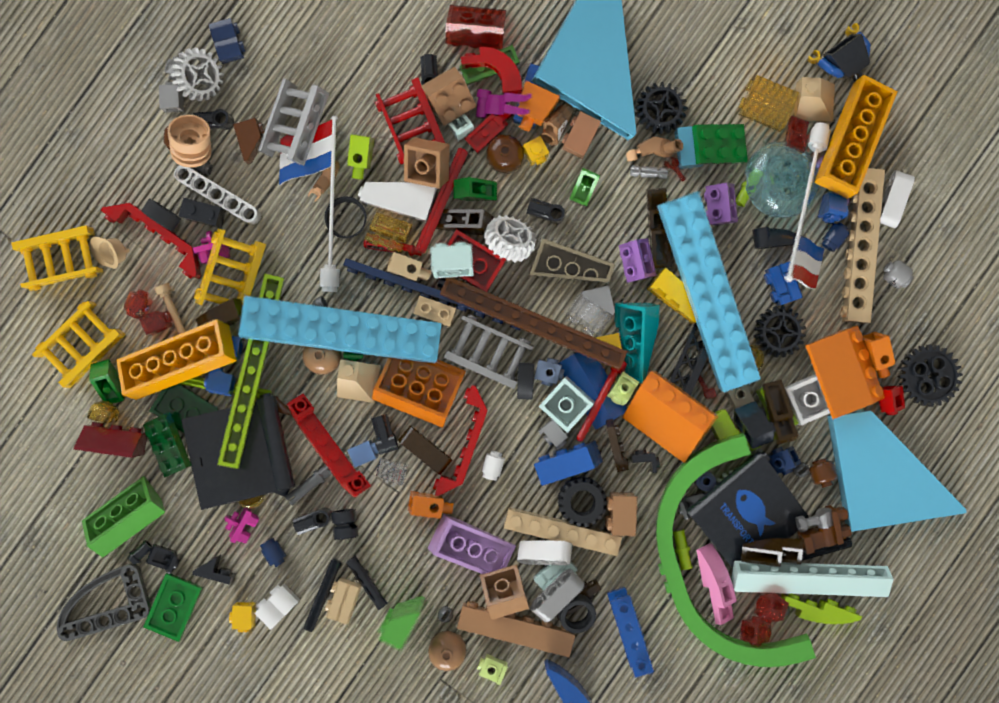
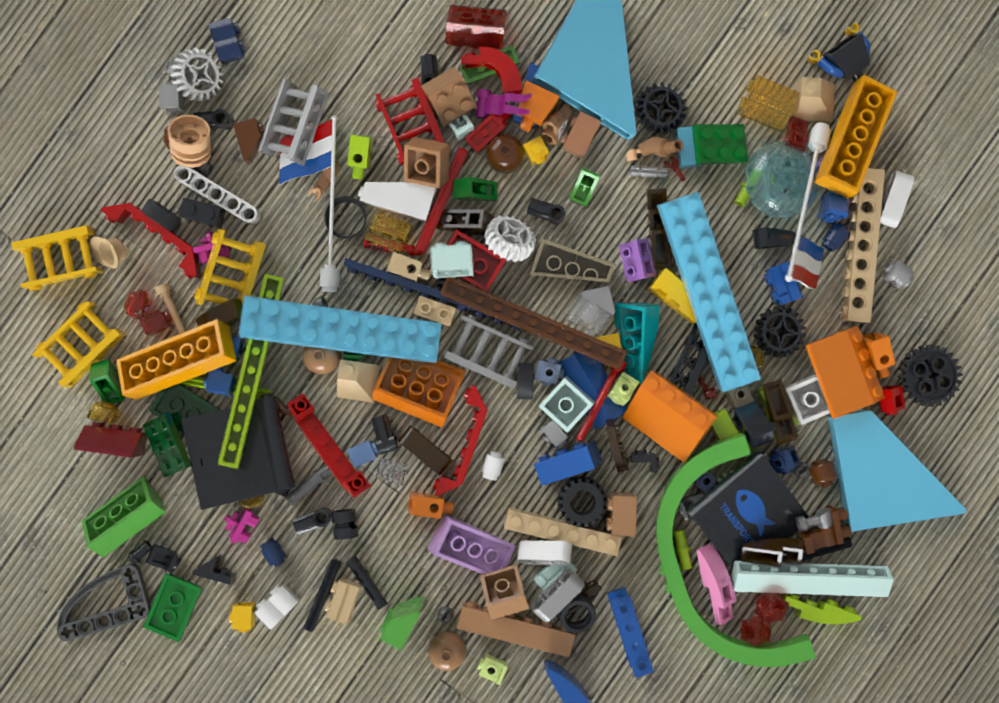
medium lavender brick [704,182,738,226] -> none

